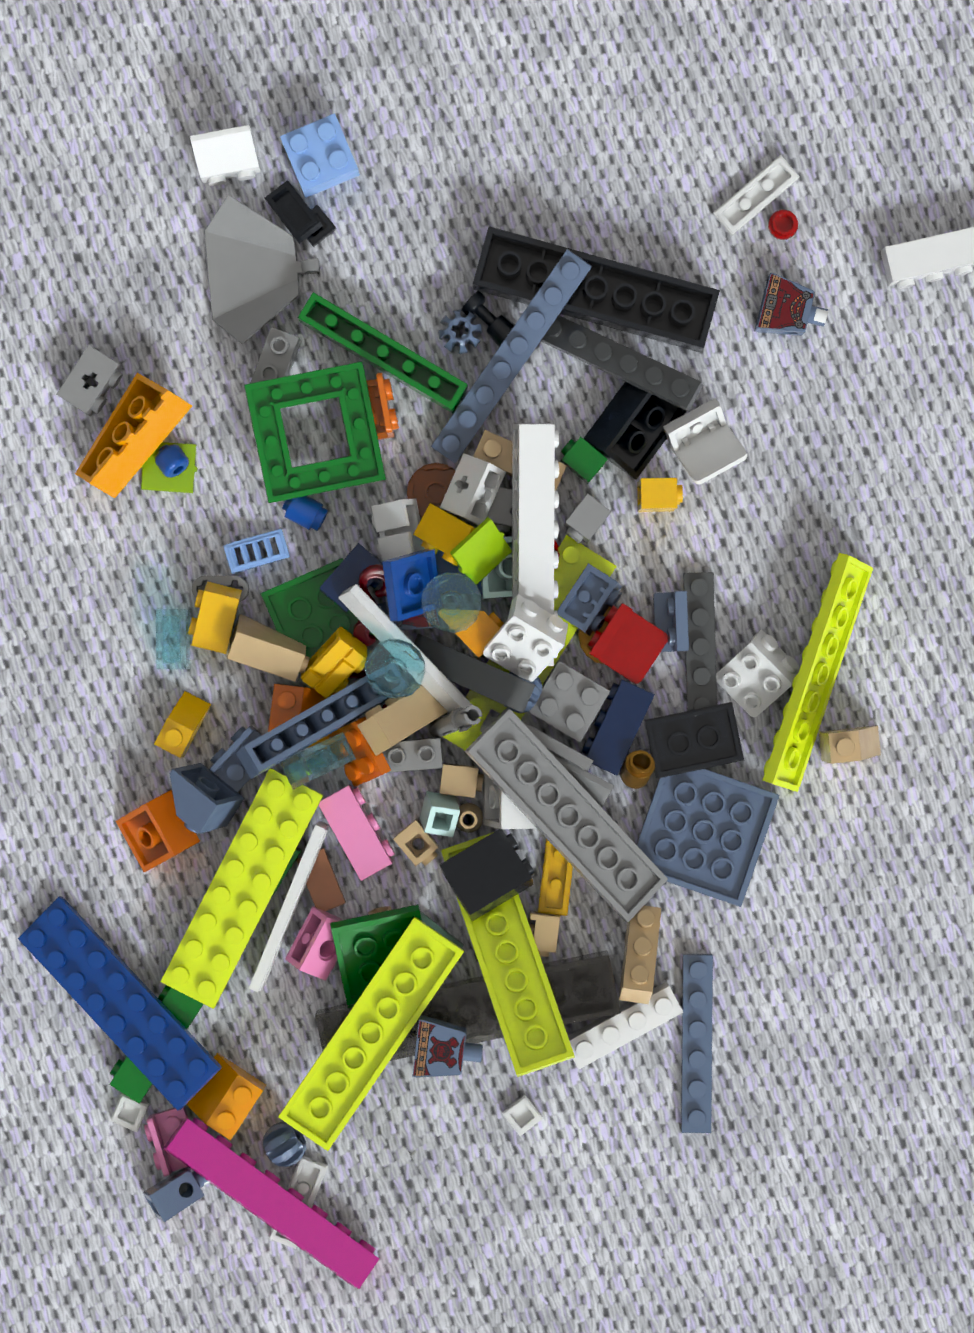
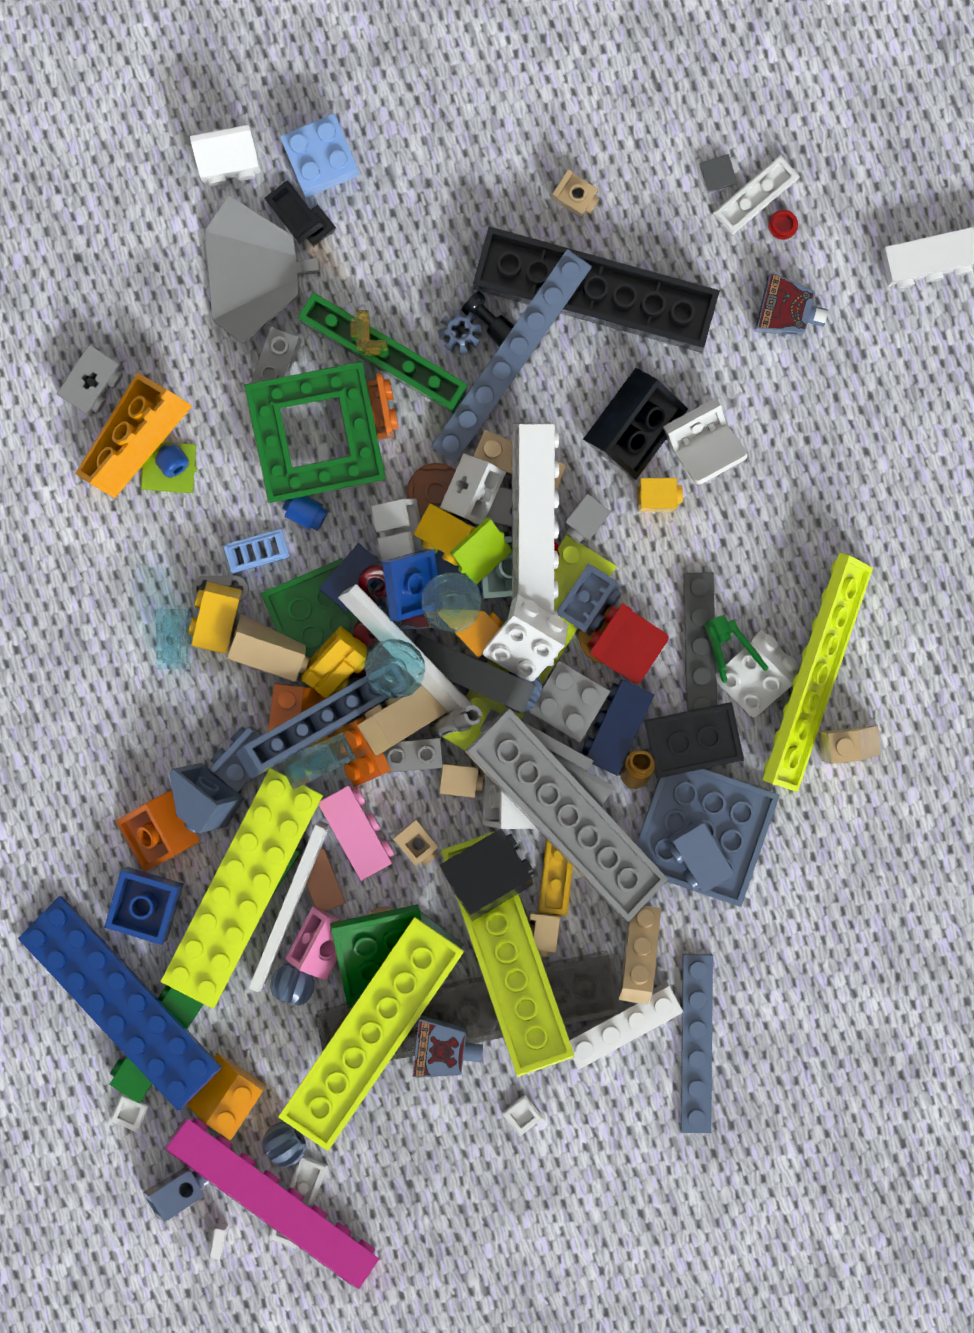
bright pink bracket [144,1106,188,1177] -> none
yellow slope [154,691,212,758] -> none
light aqua brick [419,791,460,837] -> none
tan cone [456,803,483,833] -> none
dark grey plate [541,315,703,412] -> none
green brick [560,436,608,484] -> none
sand blue bracket [653,591,689,652] -> none
none -> blue brick [104,867,184,945]
none -> white tile [209,1222,229,1260]
none -> sand blue piece [270,965,315,1006]
none -> clear yellow bracket [351,310,388,356]
none -> tan brick [552,169,600,218]
none -> sand blue brick [667,819,735,893]
none -> dark grey tile [699,154,737,193]
none -> green plant [703,615,769,683]

